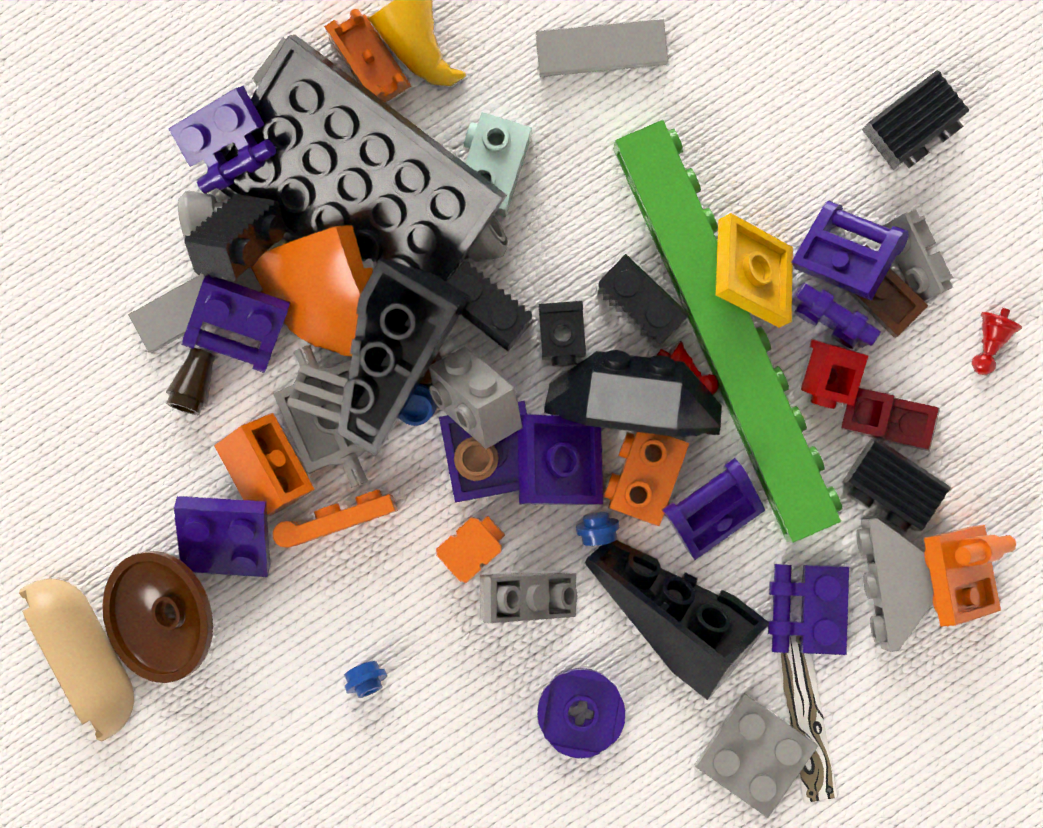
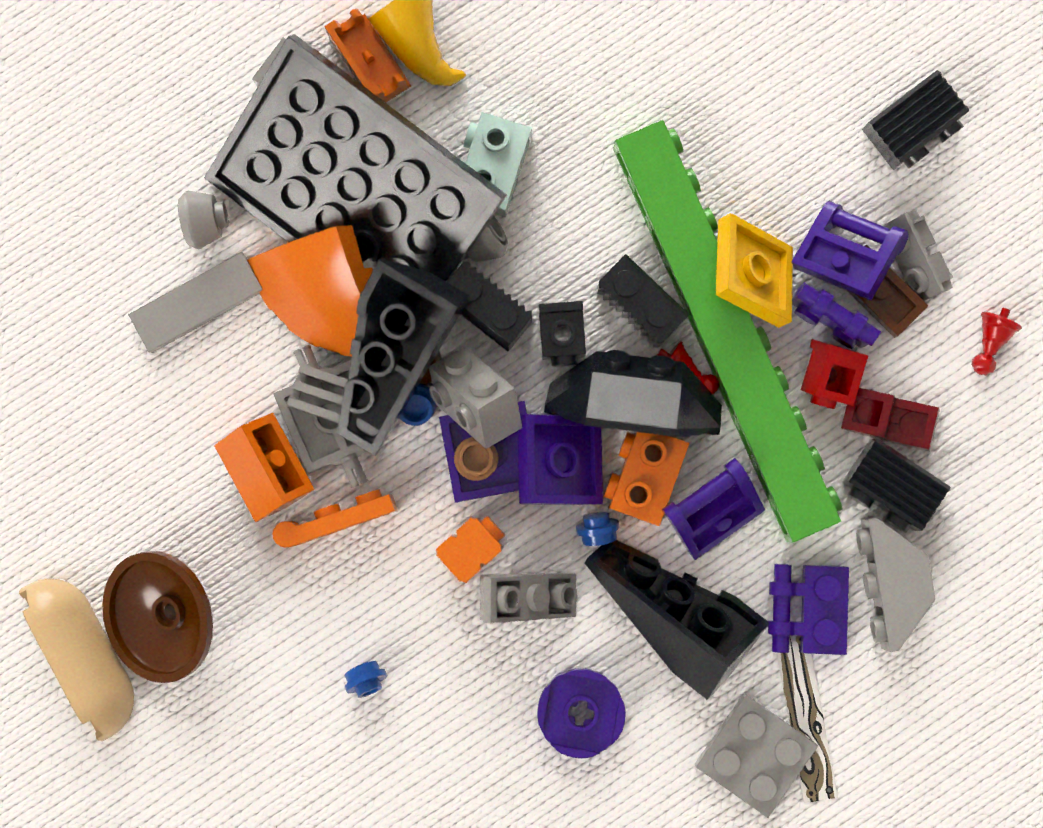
dark brown cone [166,348,215,415] -> none
plate [168,86,276,194] -> none
dark purple plate [174,496,270,577] -> none
dark purple plate [181,274,290,373] -> none
black brick [184,194,287,282] -> none
light grey tile [536,19,668,77] -> none
orange plate [924,525,1016,627] -> none

